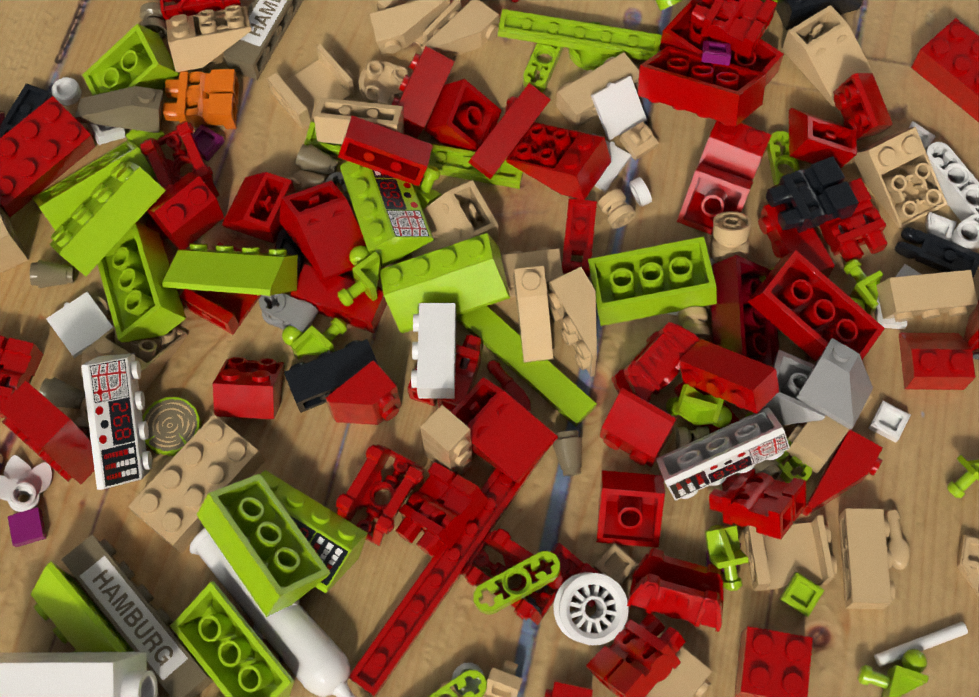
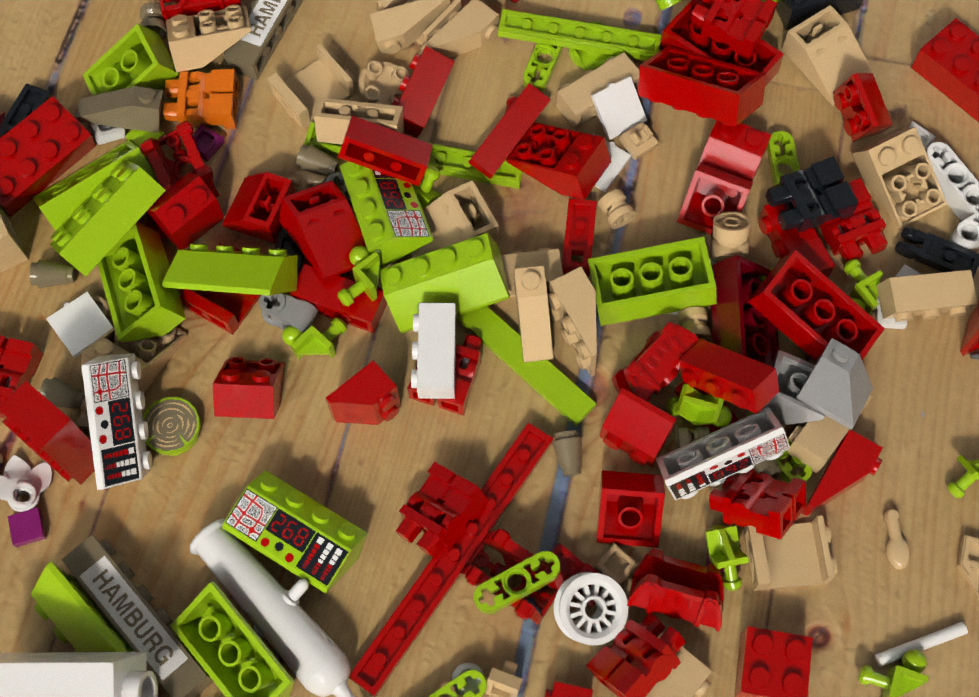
white tile [52,77,81,106] -> none
tan brick [128,414,265,554] -> none
lime slope [197,474,330,617] -> none
black brick [284,339,379,413] -> none
red piece [336,444,425,547] -> none
tan brick [420,405,473,475] -> none
red slope [425,79,502,151] -> none
red slope [451,377,558,483] -> none
red piece [487,360,531,412] -> none
white tile [629,177,652,207] -> none
magenta tile [701,41,731,65] -> none
lime tile [779,572,824,617] -> none
red slope [789,108,857,169] -> none
tan brick [838,508,895,609] -> none
white tile [868,401,911,443] -> none
red slope [899,332,976,390] -> none
white tile [926,212,957,241] -> none

